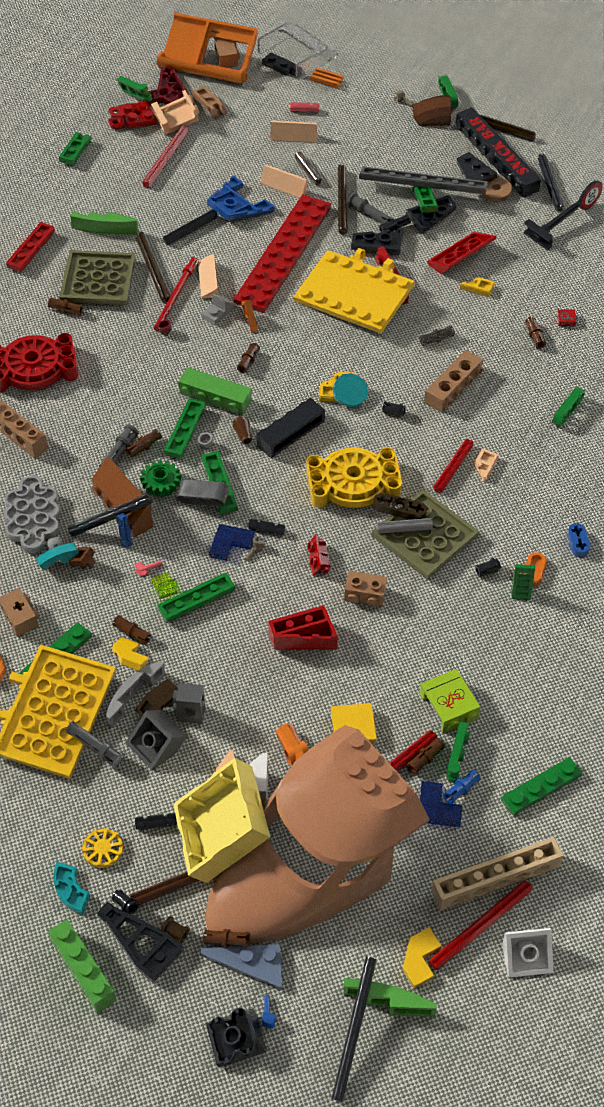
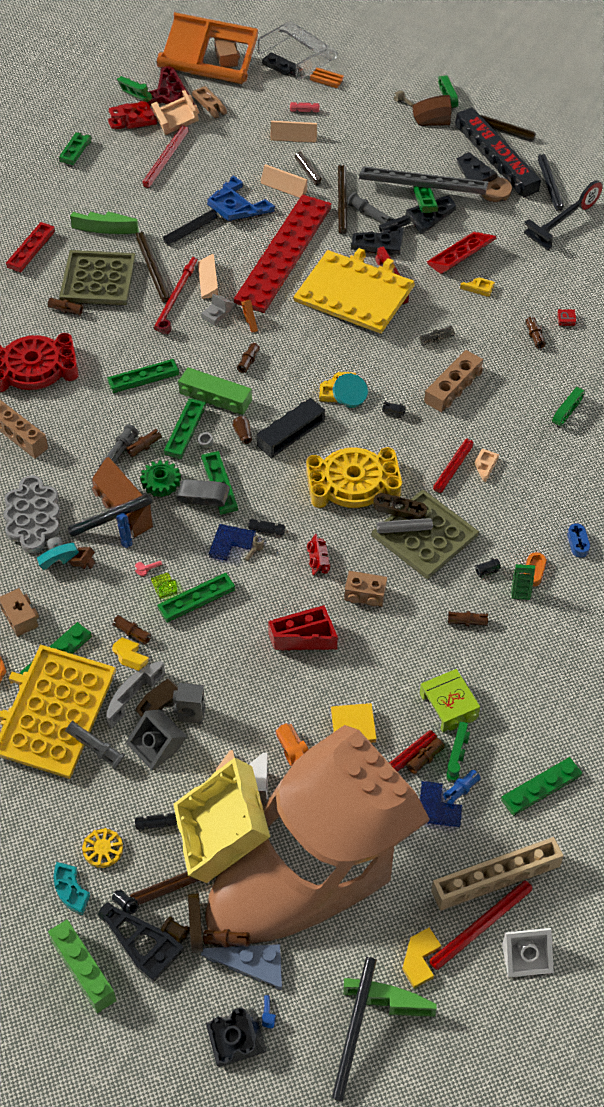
none -> green tile [107,359,179,394]
none -> dark brown beam [188,893,203,953]
none -> reddish brown pin [448,611,488,627]

